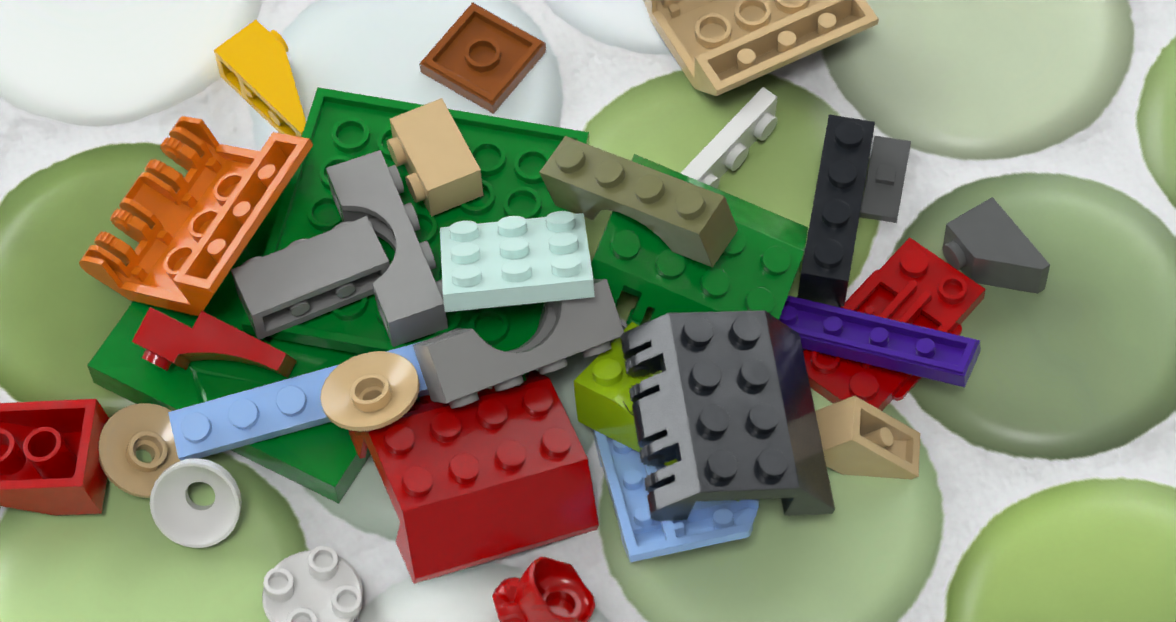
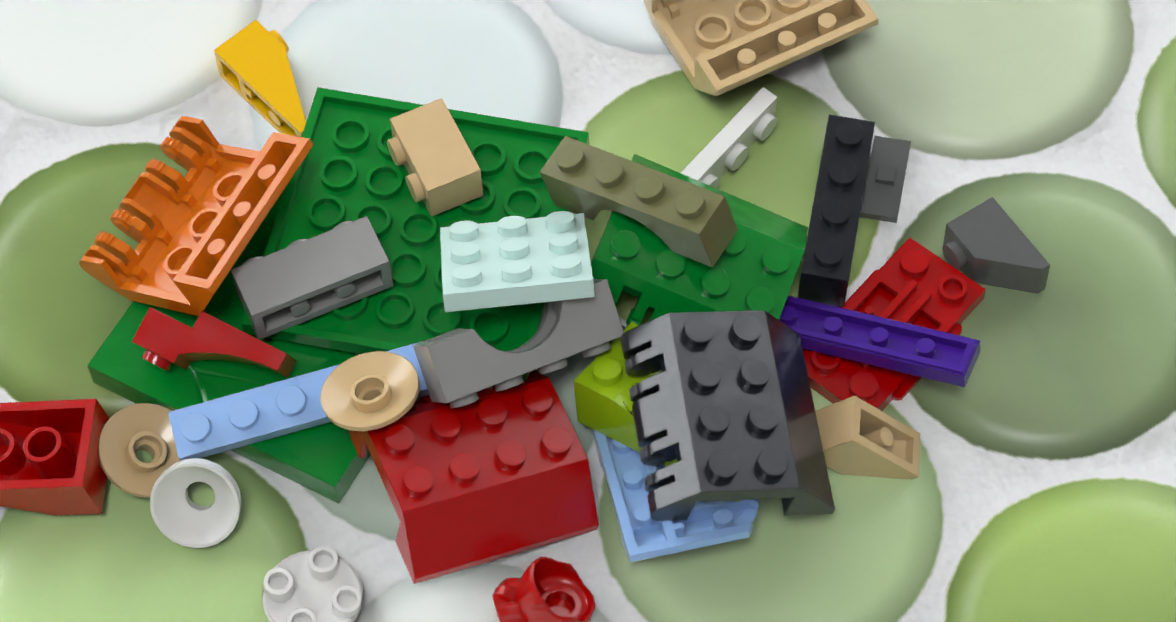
light grey arch [326,150,448,347] -> none
dark orange tile [419,2,546,114] -> none

